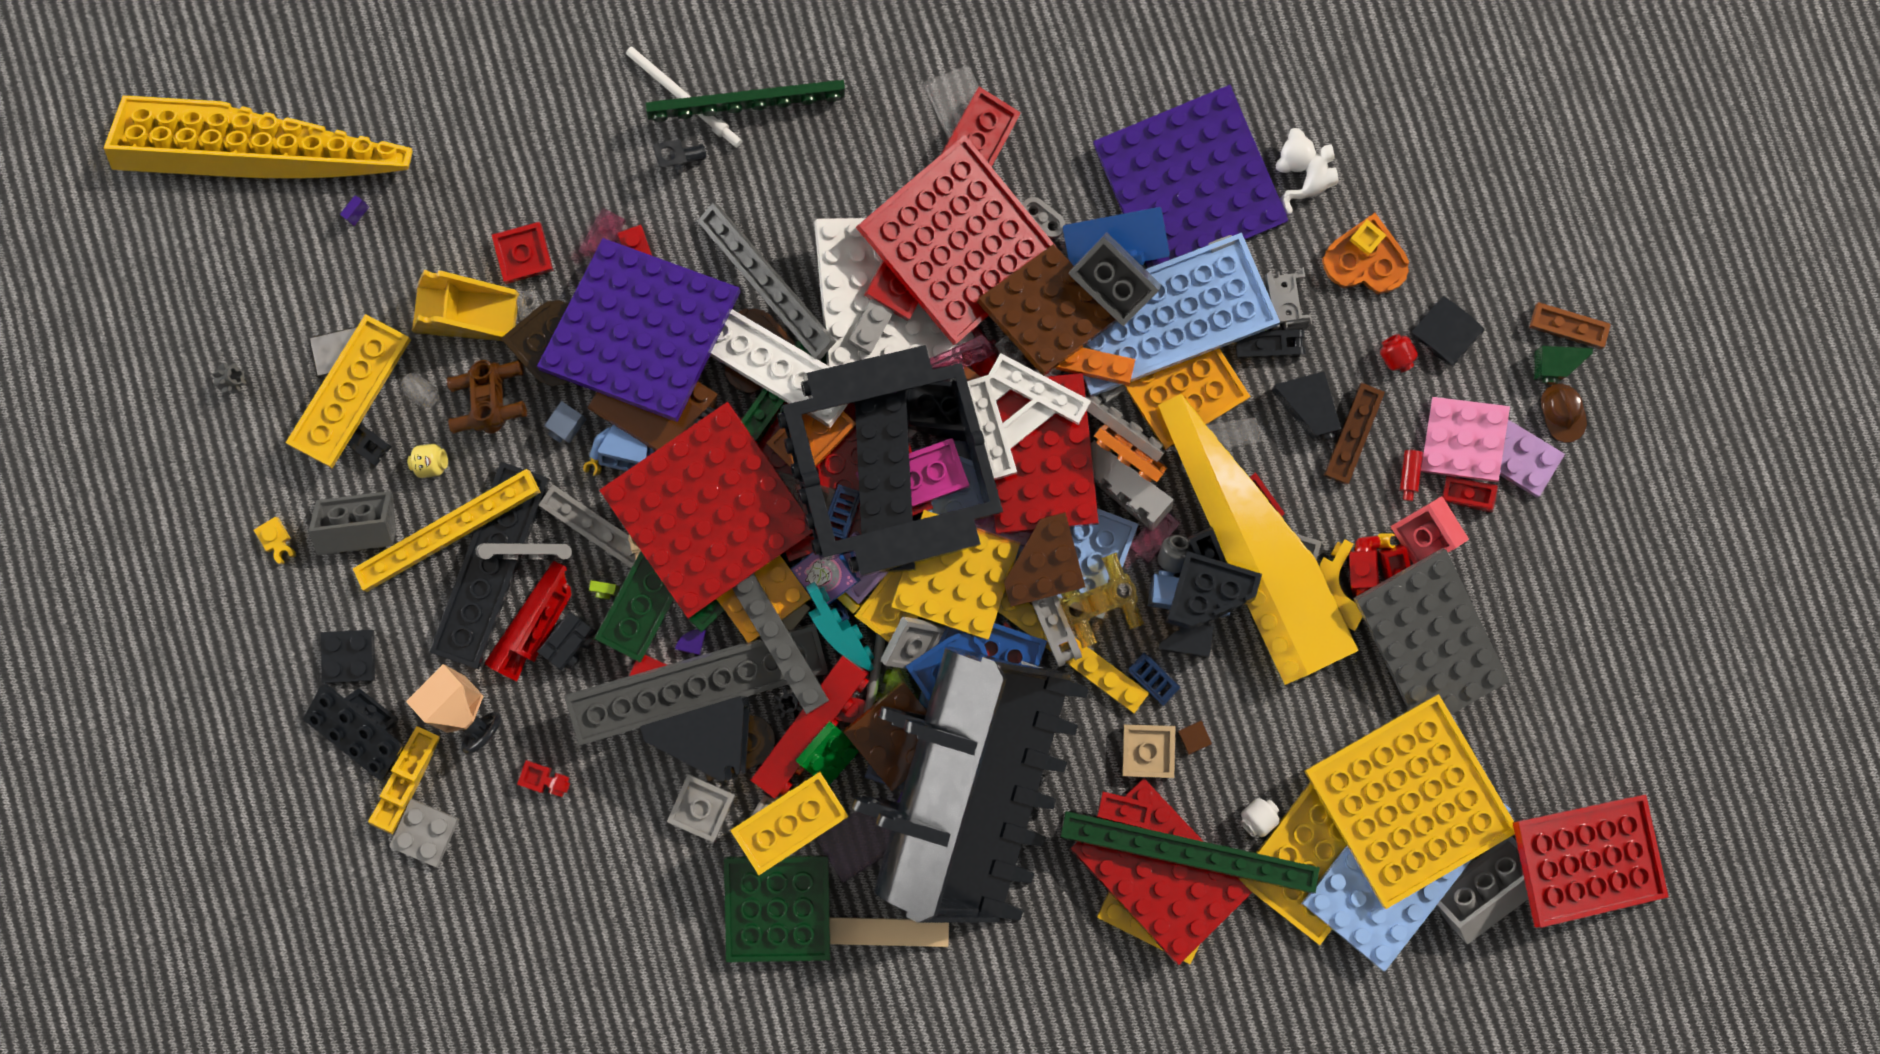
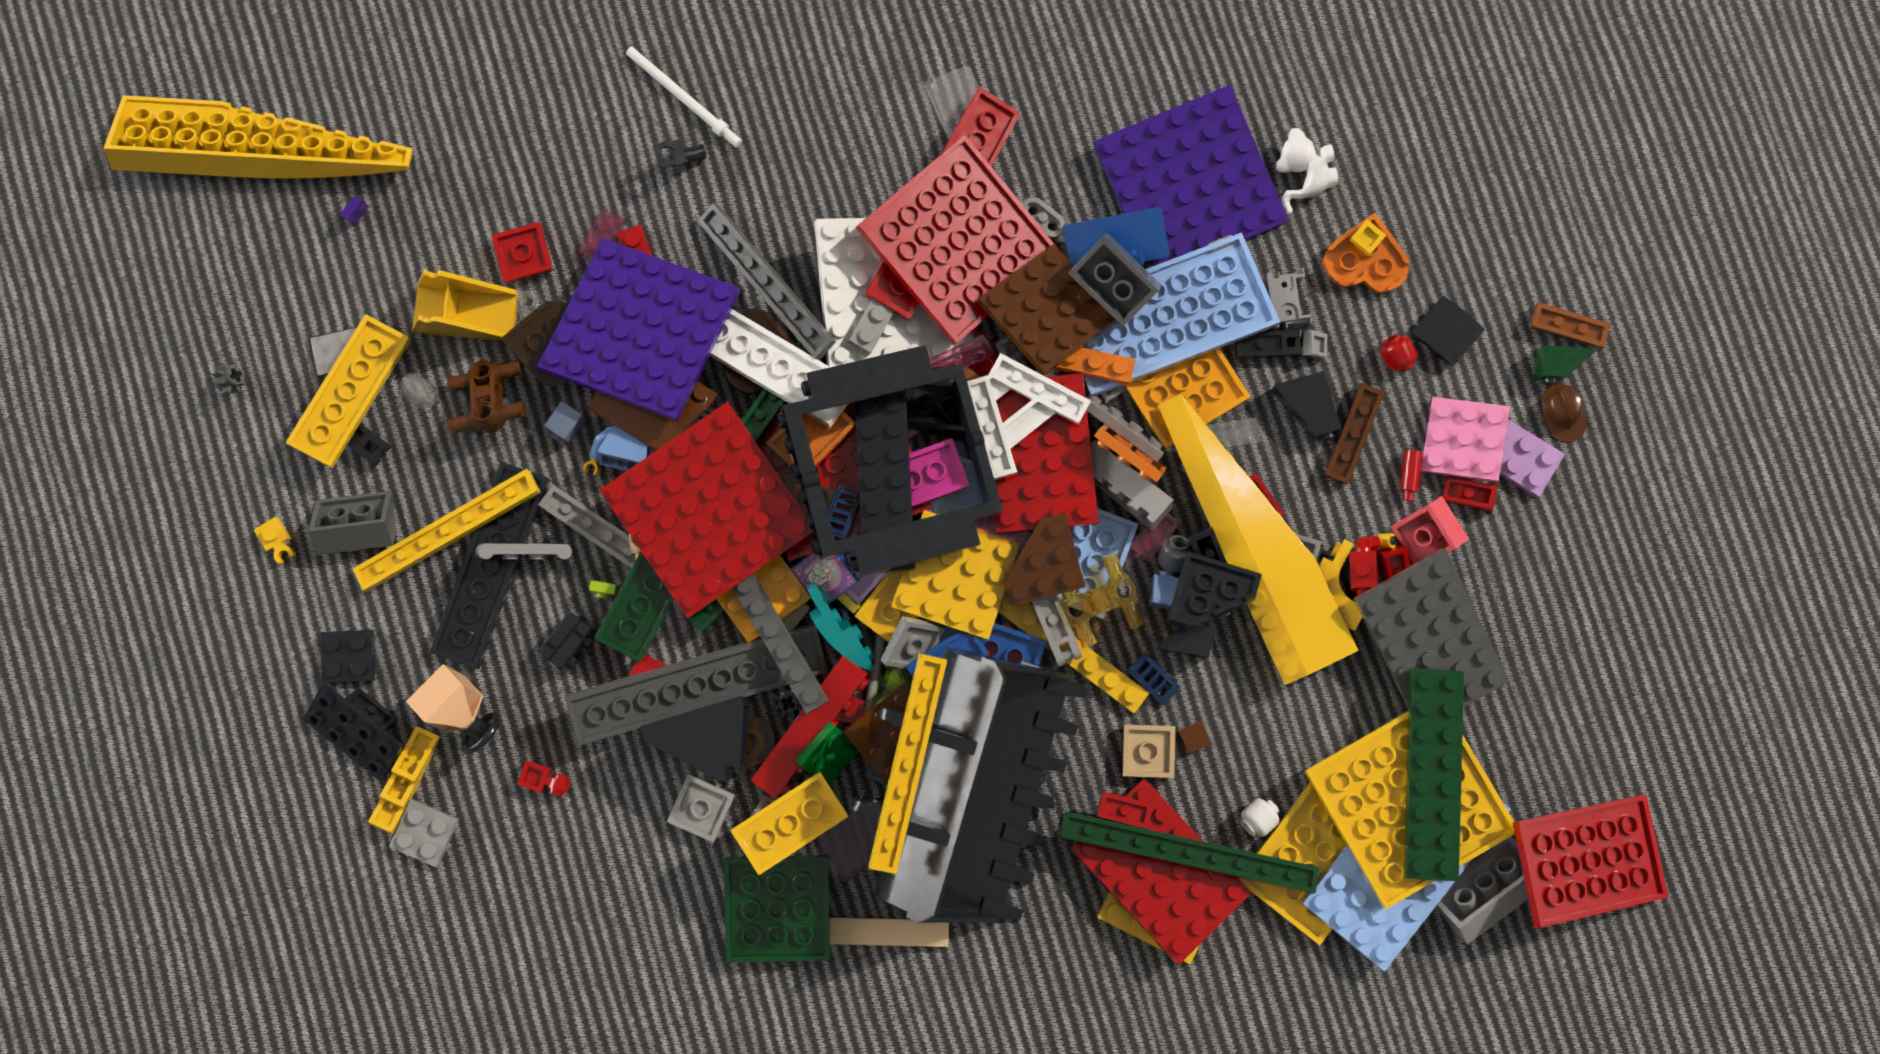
light yellow head [407,444,448,478] -> none
red wedge [485,561,572,682] -> none
dark green plate [645,80,845,122] -> none
dark purple tile [675,629,706,655] -> none
none -> yellow plate [868,653,947,874]
none -> light grey tile [1303,330,1328,360]
none -> dark green plate [1404,668,1464,882]

